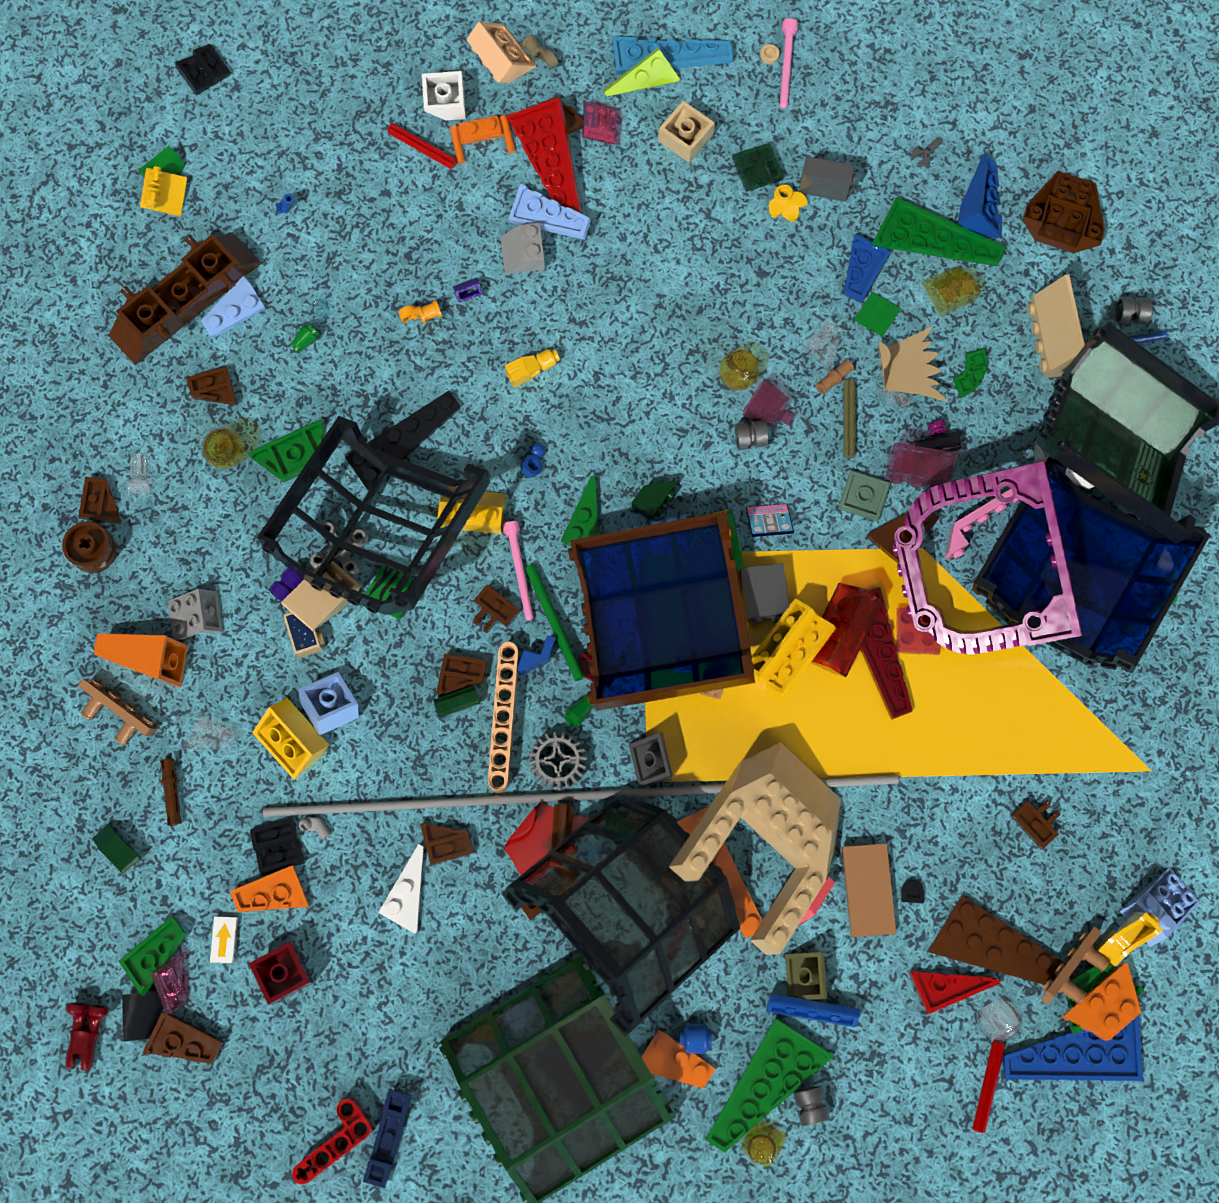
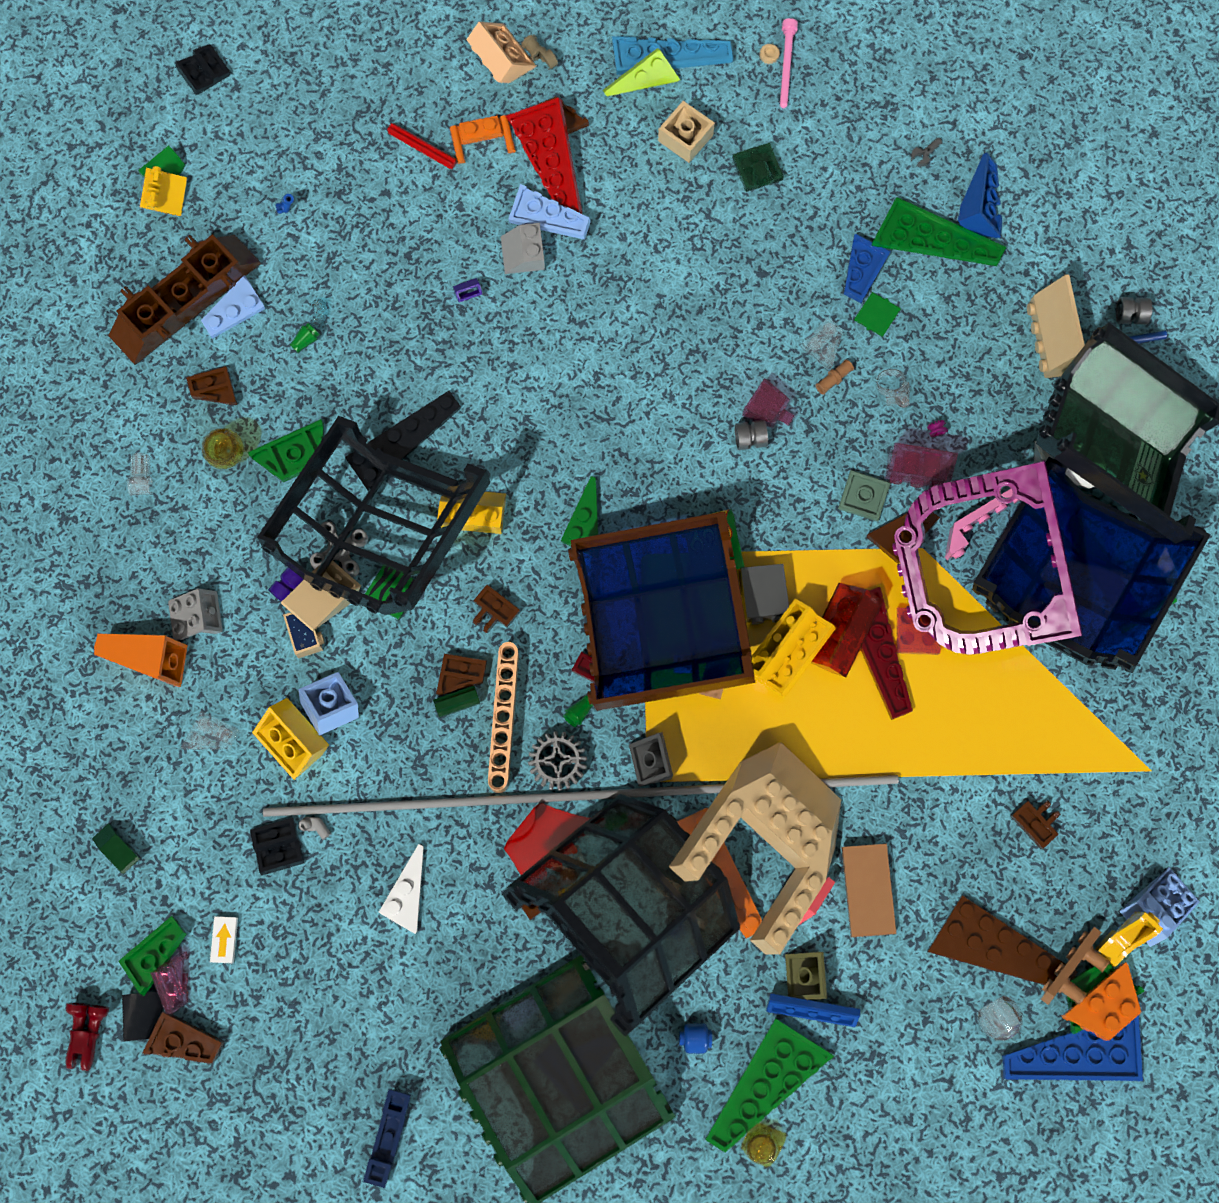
reddish brown wheel [62,521,117,574] -> none
reddish brown wing [78,477,121,524] -> none
medium nougat plate [78,678,158,745] -> none
reddish brown pin [160,758,182,826] -> none
orange wing [230,865,310,912] -> none
dark red slope [248,942,314,1005] -> none
red beam [292,1098,373,1185] -> none
light orange connector [398,299,442,324] -> none
reddish brown wing [420,823,474,866] -> none
white slope [422,71,466,121] -> none
bright pink piece [502,521,534,621] -> none
yellow piece [504,349,560,388] -> none
blue slope [517,635,556,675] -> none
blue plate [520,443,546,478] -> none
green piece [525,564,585,681] -> none
reddish brown axle [551,804,573,851] -> none
clear pink piece [582,101,621,145] -> none
dark green slope [632,481,677,521] -> none
orange wing [641,1029,716,1088] -> none
clear yellow helmet [719,350,760,391] -> none
piece [746,503,794,537] -> none
yellow plate [769,184,808,222] -> none
flat silver wheel [793,1086,830,1126] -> none
dark grey brick [799,156,856,202] -> none
olive axle [843,379,855,459] -> none
tan piece [878,326,948,402] -> none
black tile [901,880,924,904] -> none
red wing [909,972,1000,1014] -> none
black axle [915,432,961,459] -> none
clear yellow slope [922,266,981,317] -> none
green tile [953,348,987,398] -> none
red axle [972,1041,1005,1133] -> none
reddish brown wedge [1022,171,1105,253] -> none

